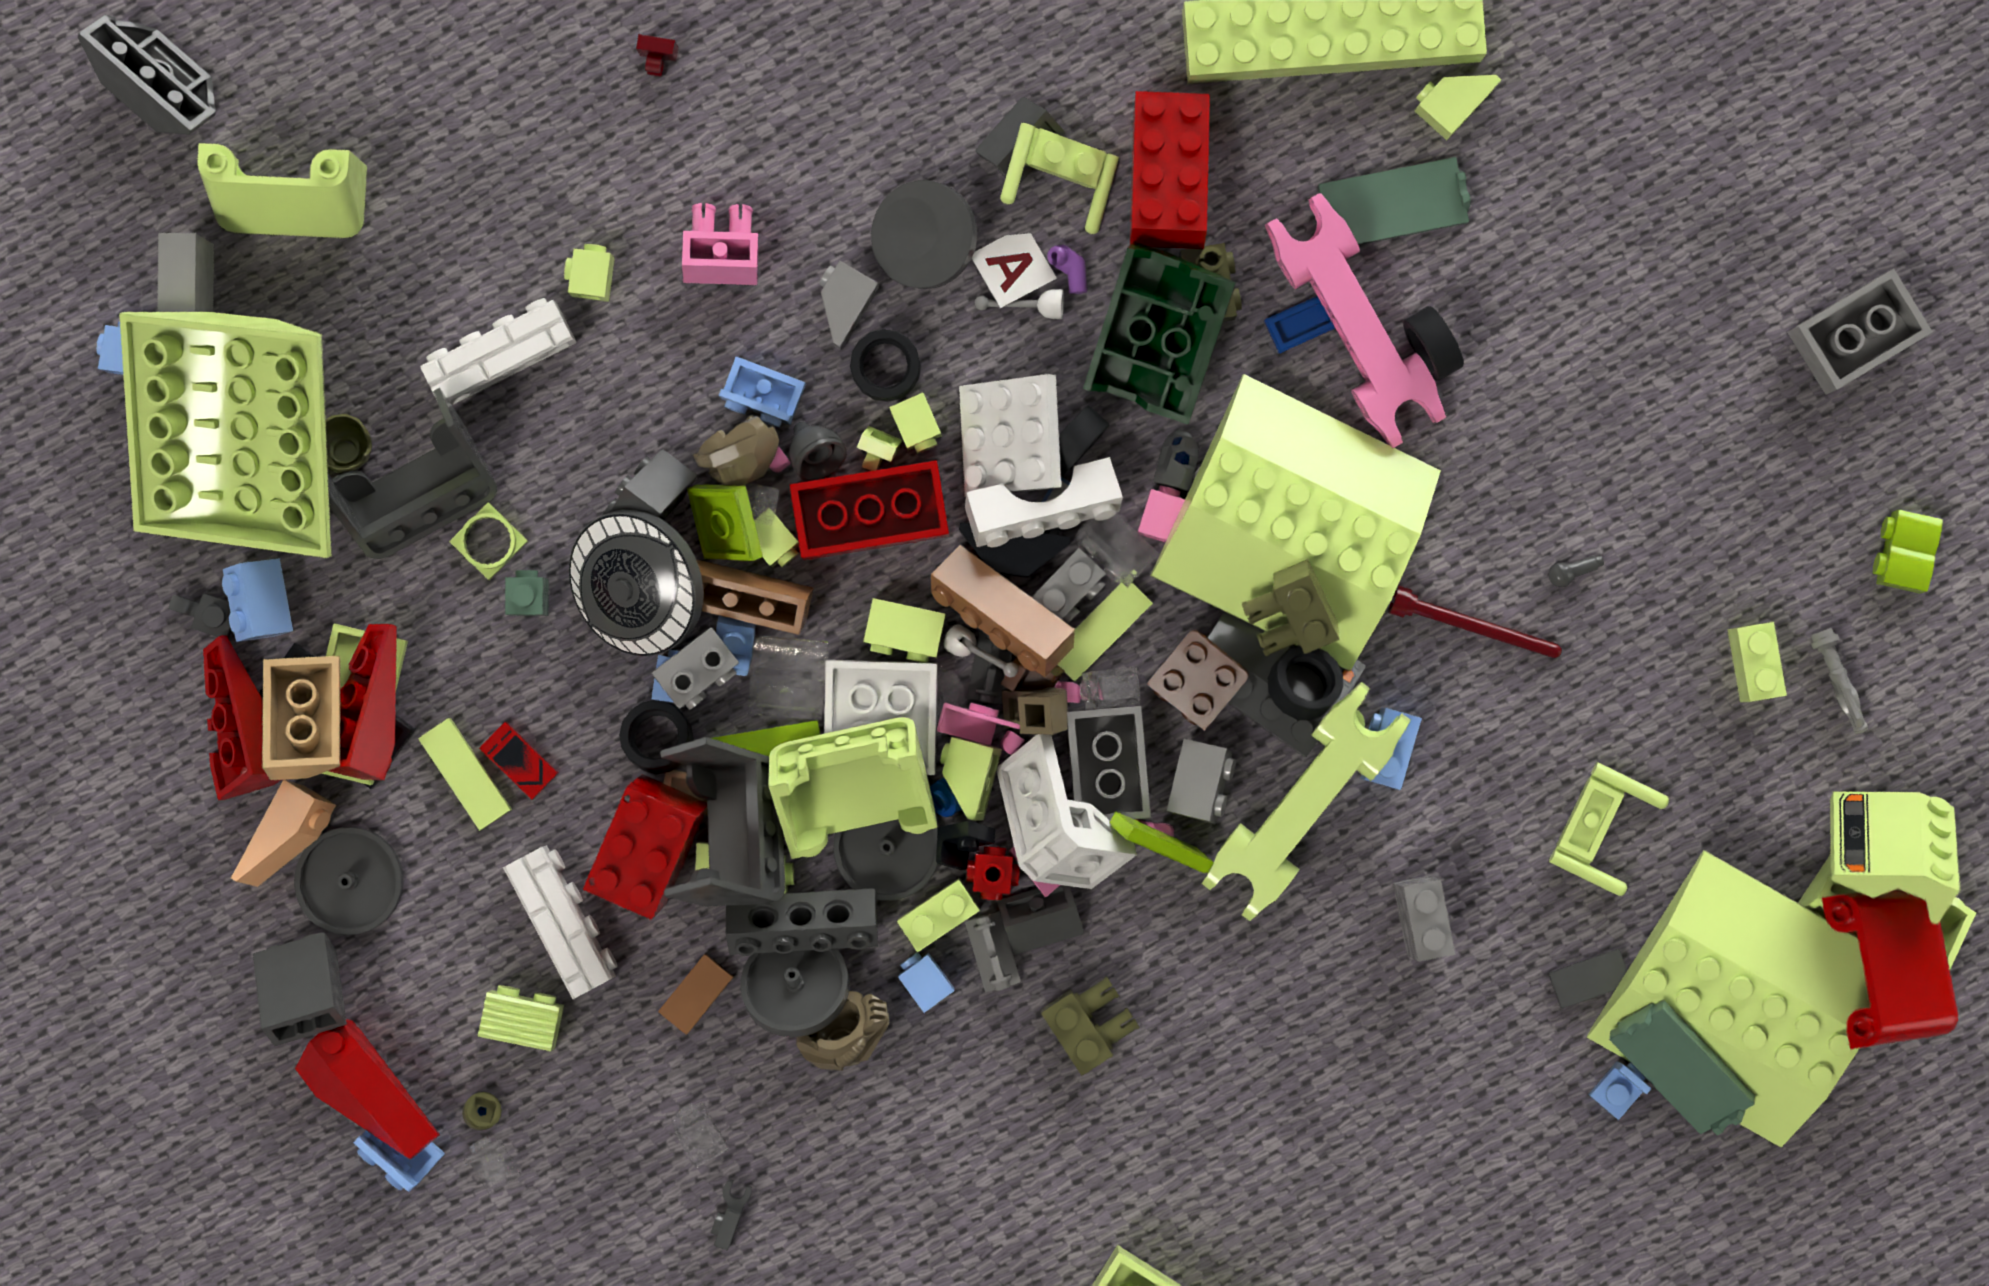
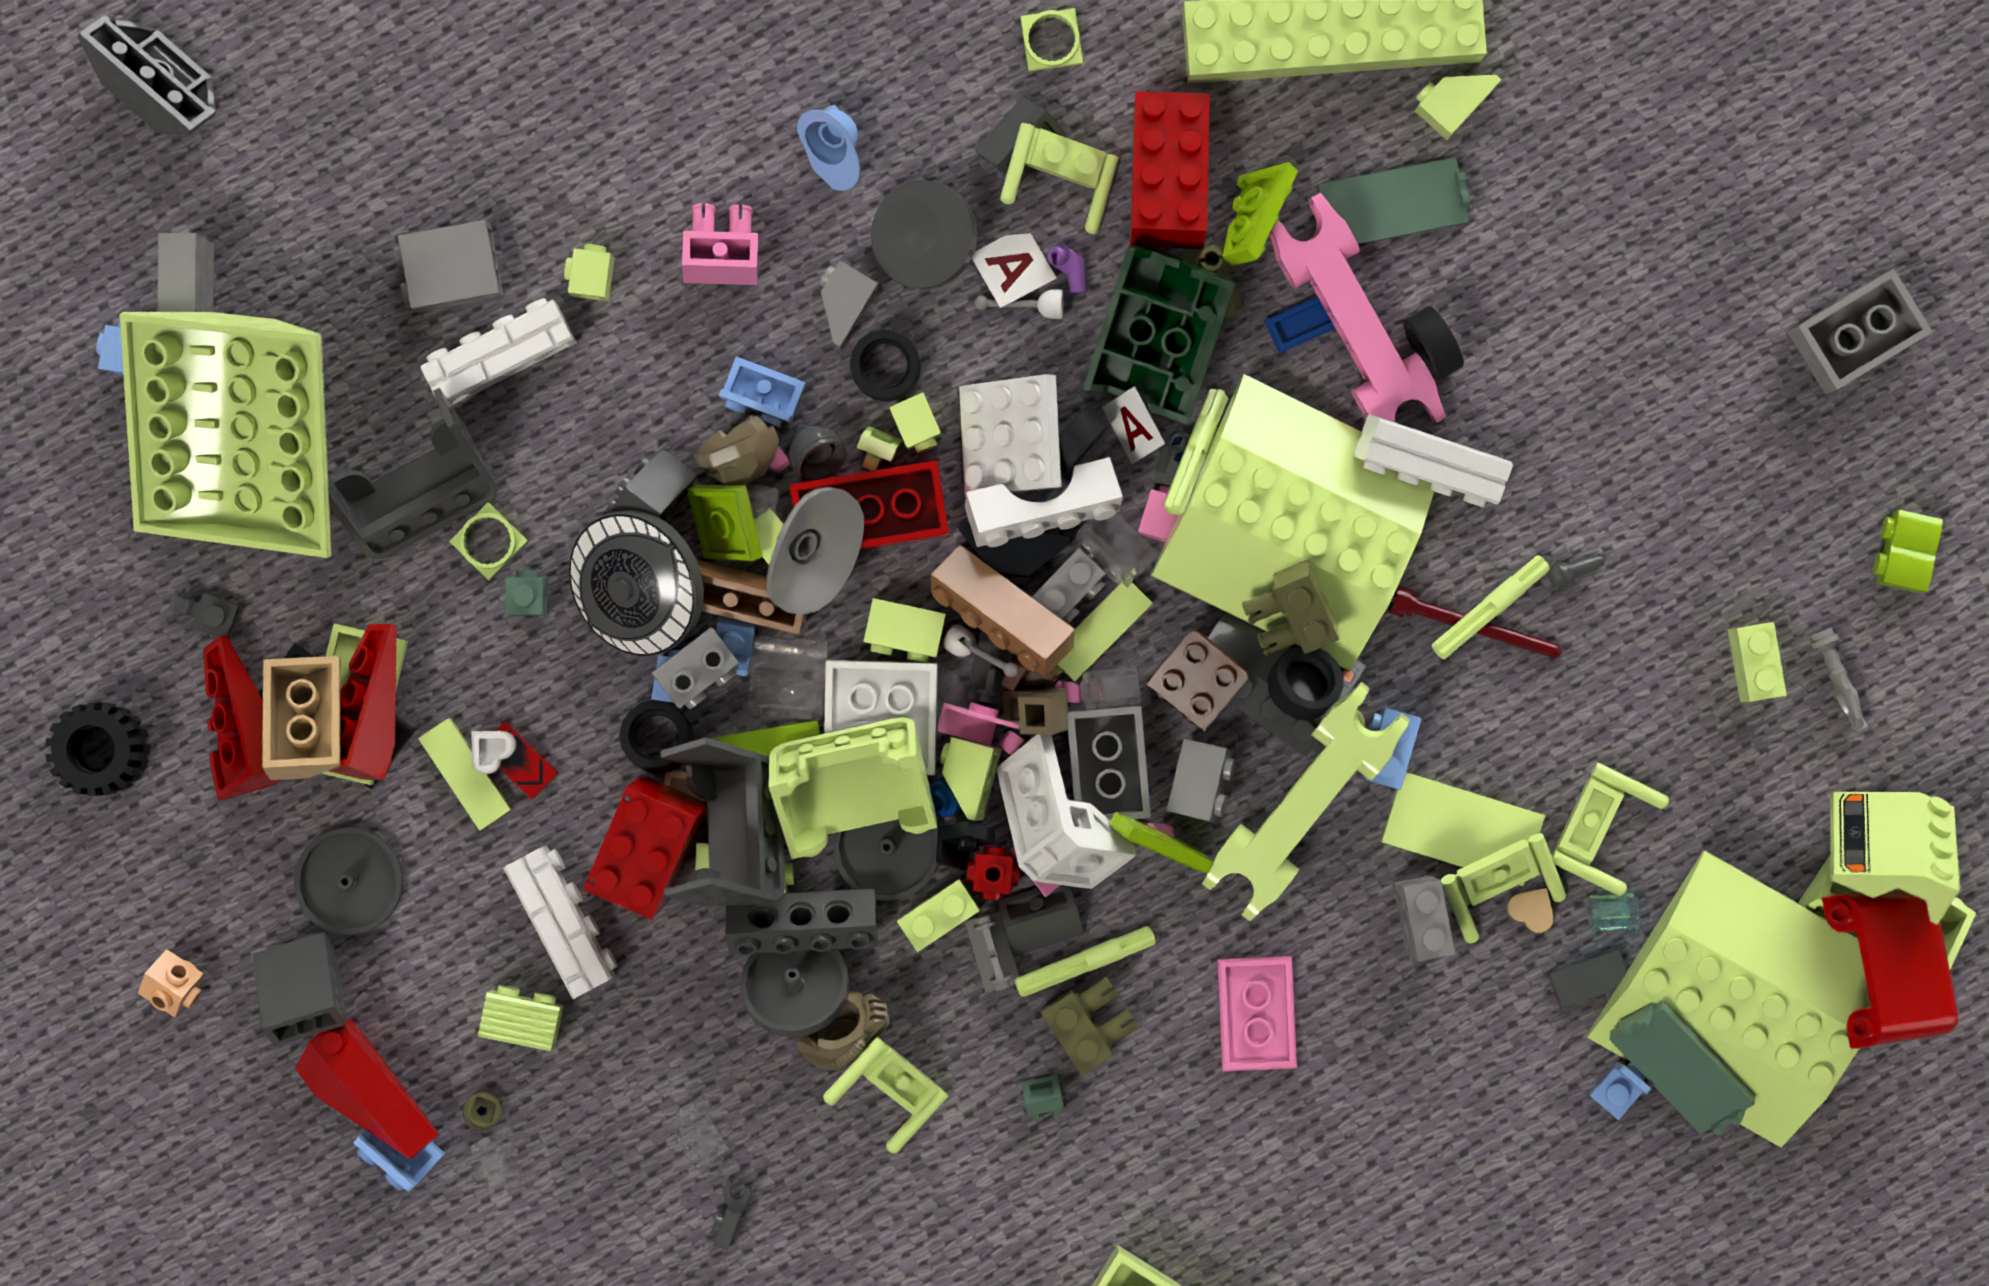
yellowish green windscreen [198,143,367,238] -> none
light blue brick [222,558,293,642] -> none
light nougat slope [231,780,336,887] -> none
olive hair [325,414,372,474] -> none
dark red tile [636,34,679,77] -> none
medium nougat tile [658,953,734,1035] -> none
light blue brick [898,952,955,1013] -> none
none -> black tyre [45,703,150,796]
none -> light nougat brick [138,949,204,1018]
none -> light grey brick [394,220,504,313]
none -> white tile [472,731,517,774]
none -> light grey hat [767,487,864,615]
none -> light blue piece [797,105,861,191]
none -> yellowish green plate [823,1037,949,1154]
none -> yellowish green axle [1015,926,1156,997]
none -> yellowish green piece [1020,8,1083,72]
none -> sand green tile [1021,1075,1064,1122]
none -> white sticker [1102,386,1165,464]
none -> yellowish green axle [1163,389,1228,516]
none -> bright pink tile [1217,956,1297,1071]
none -> lime wing [1222,162,1298,266]
none -> white brick [1354,414,1513,507]
none -> yellowish green tile [1380,772,1545,886]
none -> yellowish green axle [1432,555,1550,659]
none -> yellowish green plate [1441,833,1566,944]
none -> tan tile [1506,887,1553,933]
none -> clear light blue tile [1589,892,1641,938]

